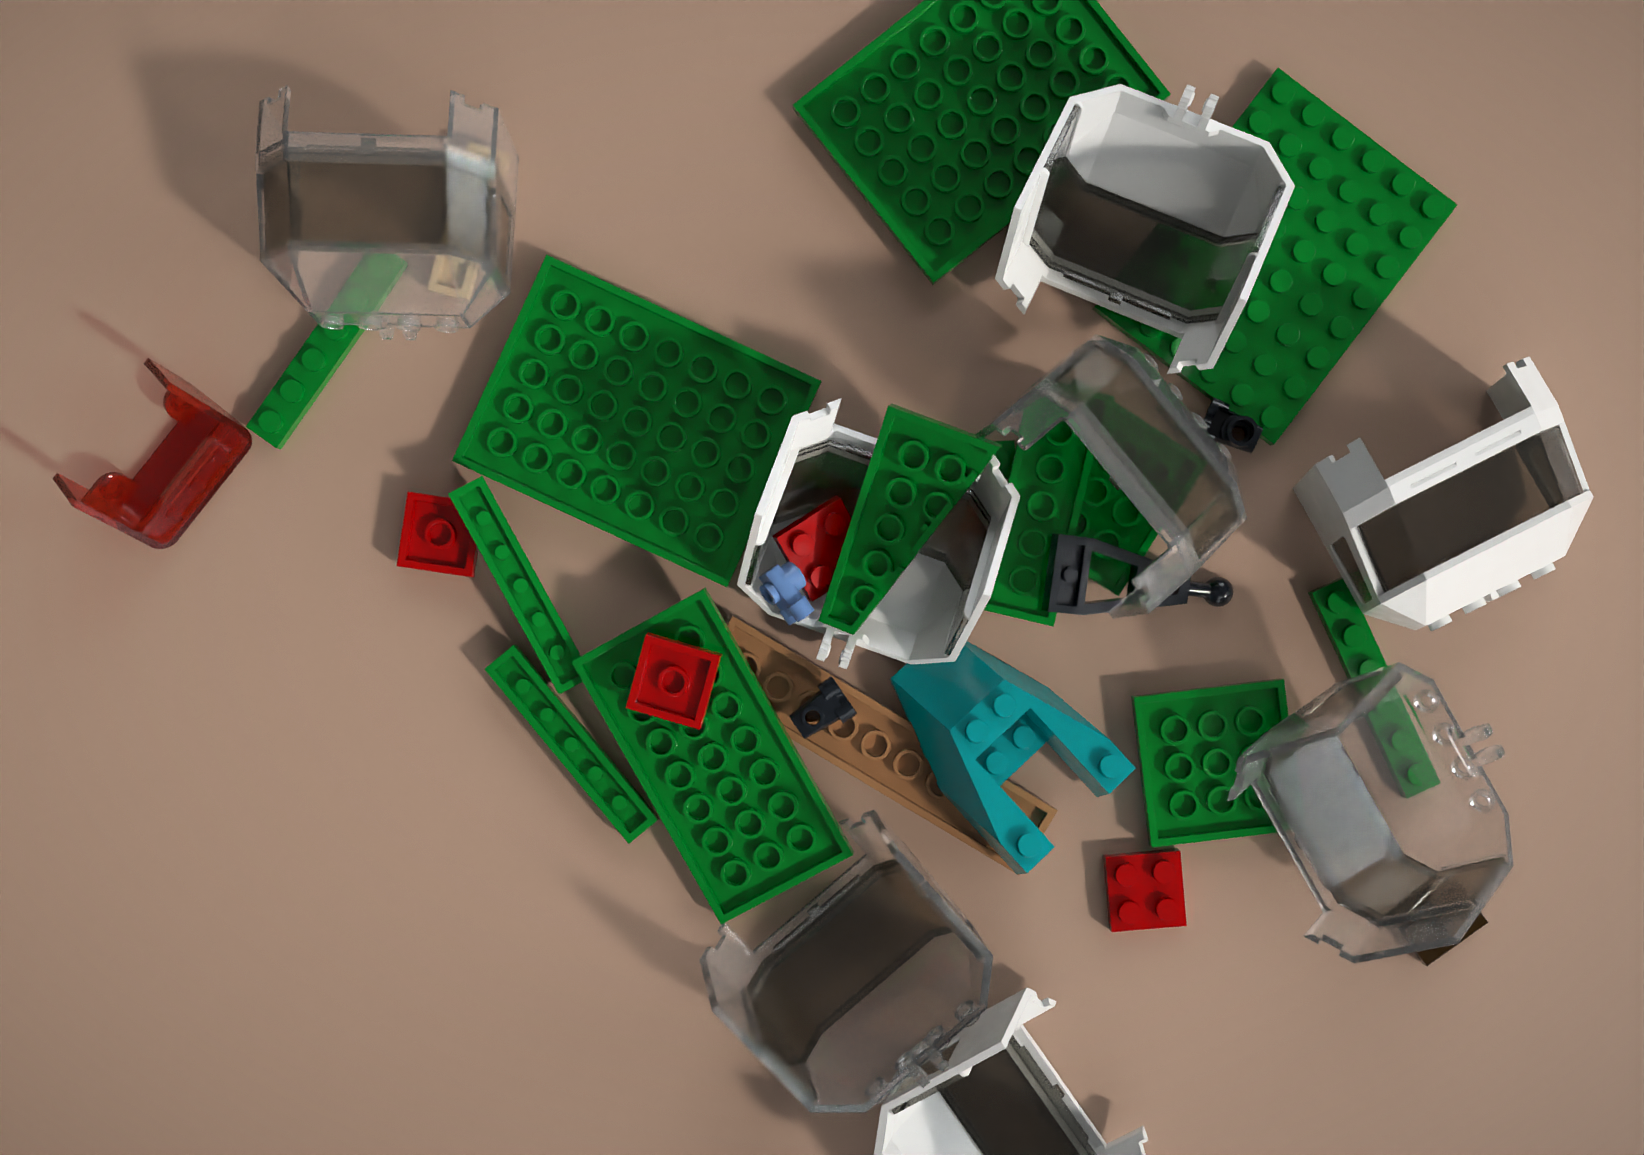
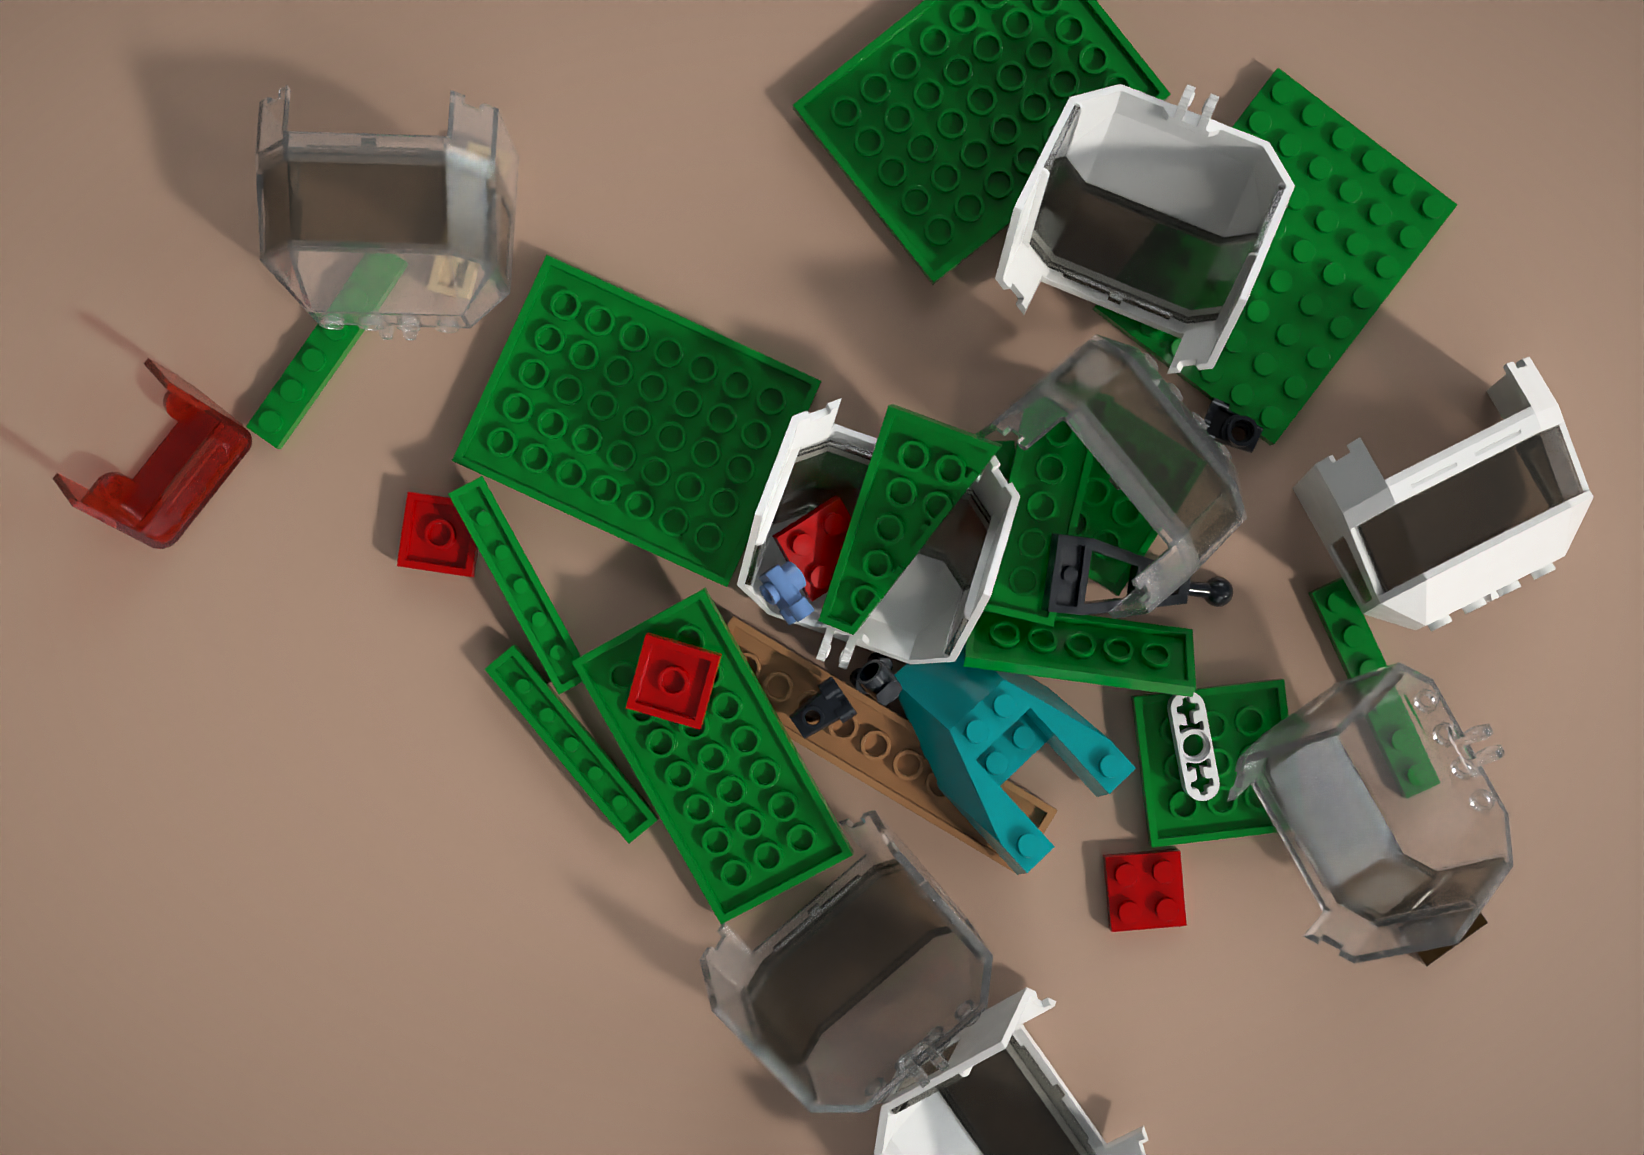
none -> black plate [850,652,902,705]
none -> green plate [963,610,1196,697]
none -> white beam [1167,693,1220,801]

